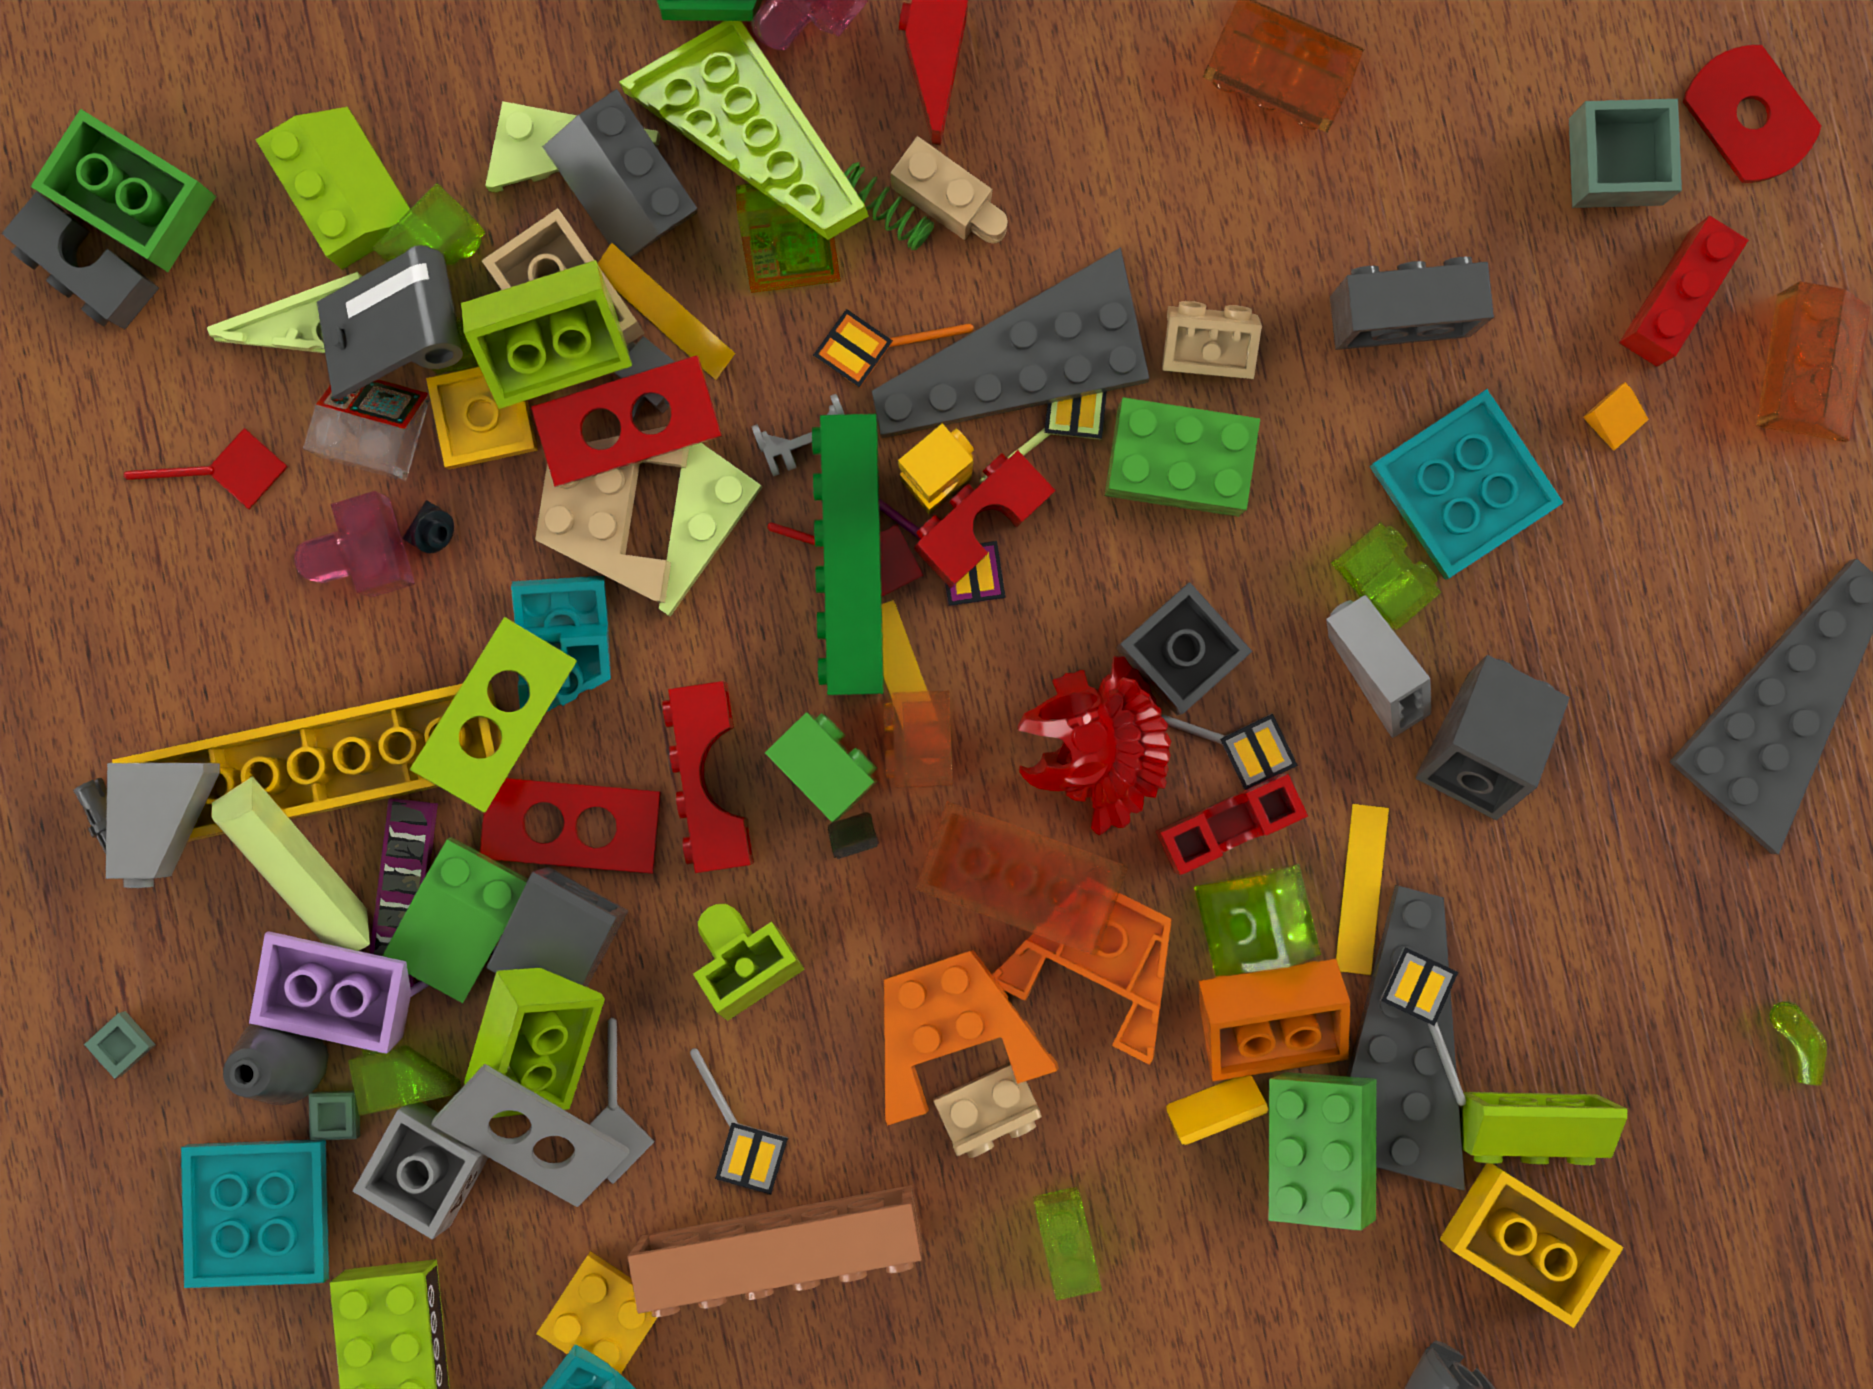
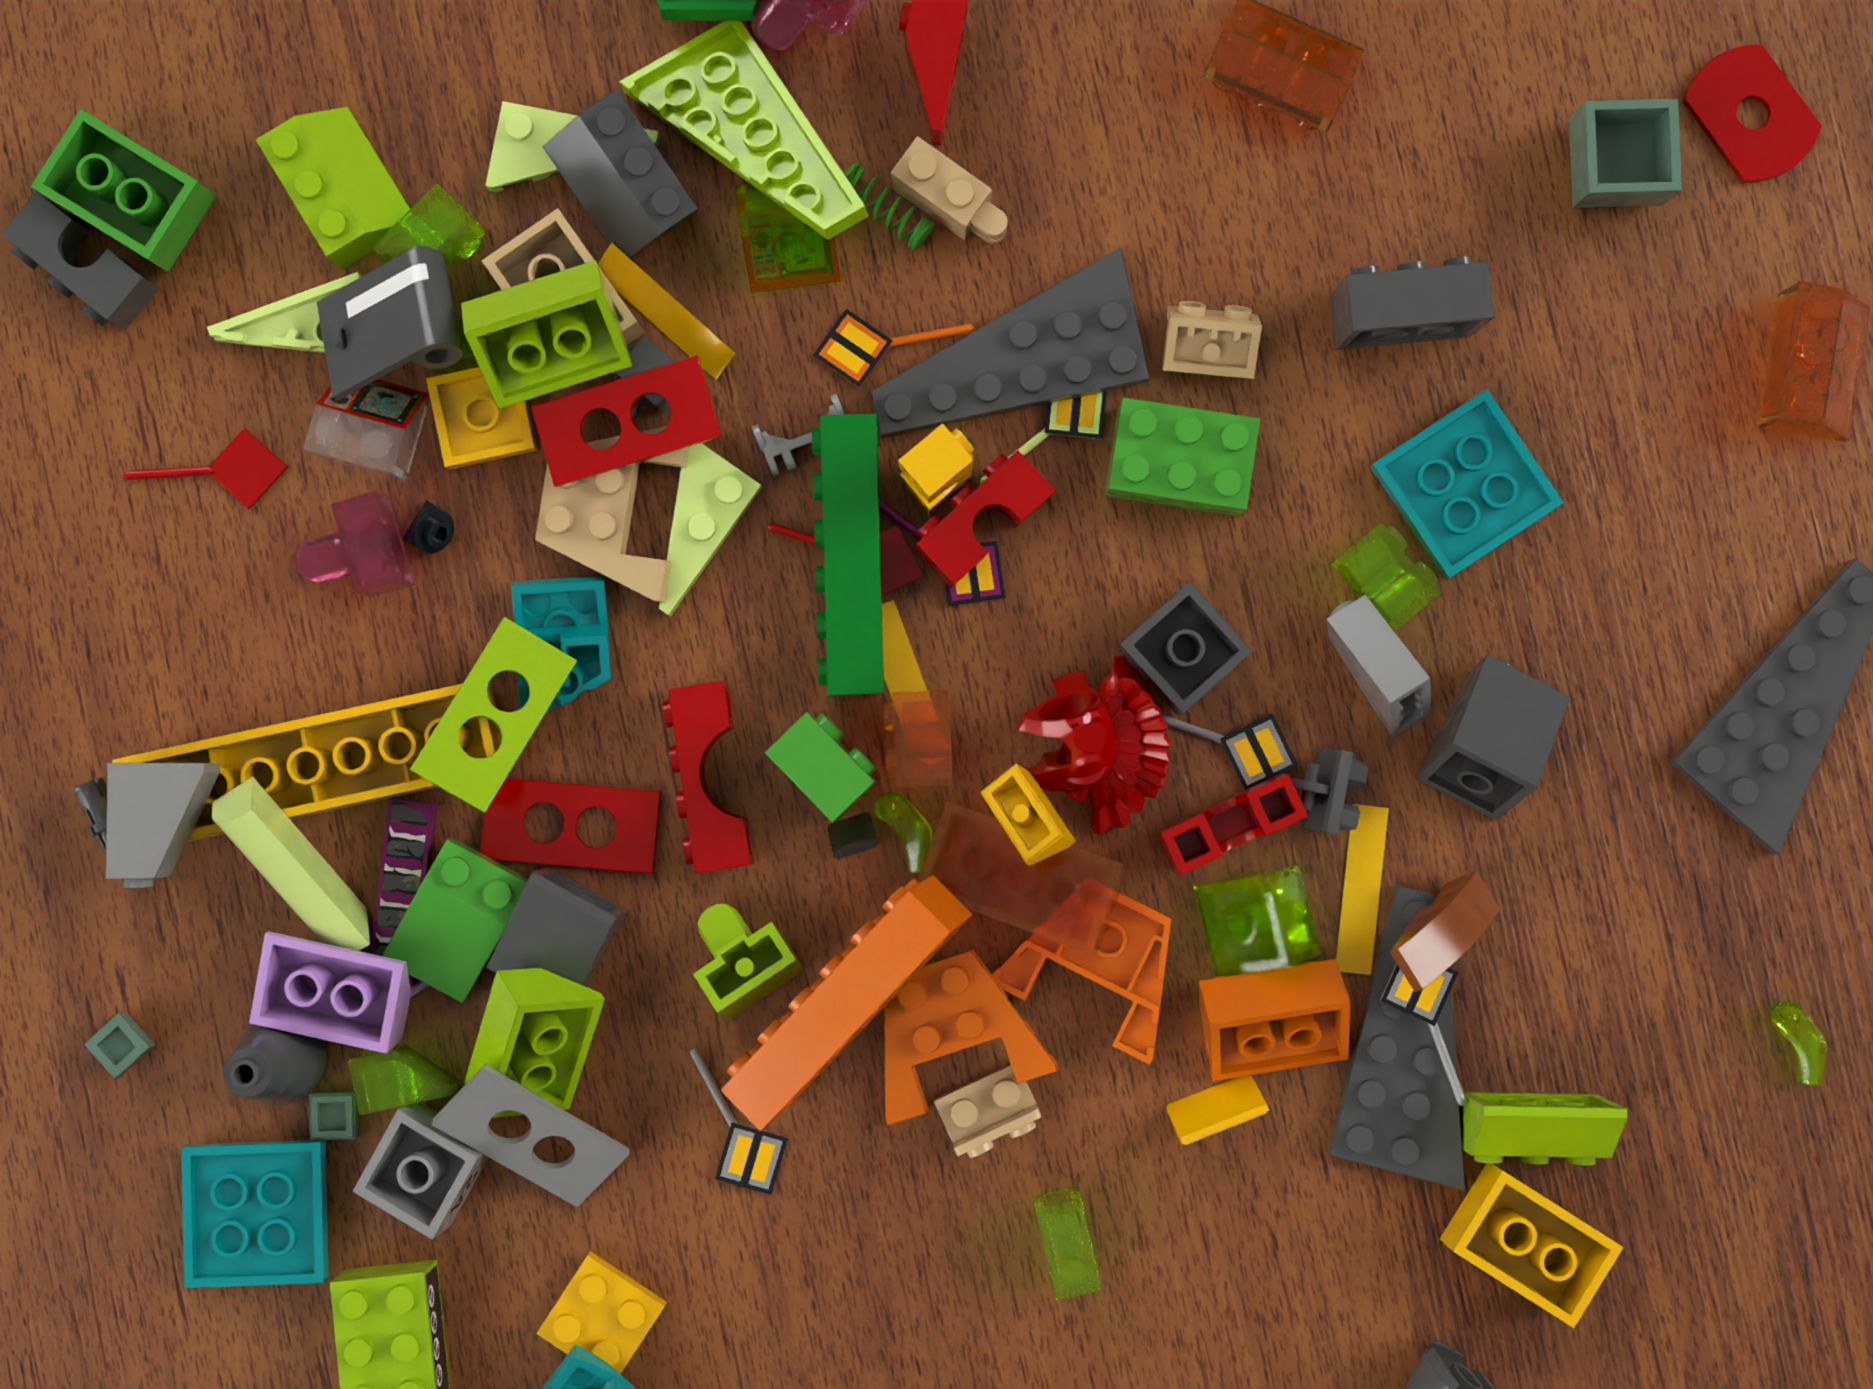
light grey piece [590,1018,655,1184] -> none
nougat brick [628,1185,922,1317] -> none
bright green brick [1268,1072,1377,1231] -> none
light orange slope [1583,382,1649,451] -> none
red brick [1619,215,1749,367] -> none
none -> orange brick [720,875,973,1131]
none -> clear neon green arm [874,792,933,873]
none -> yellow slope [980,764,1076,866]
none -> dark grey hips [1291,747,1369,835]
none -> dark orange slope [1390,871,1500,992]

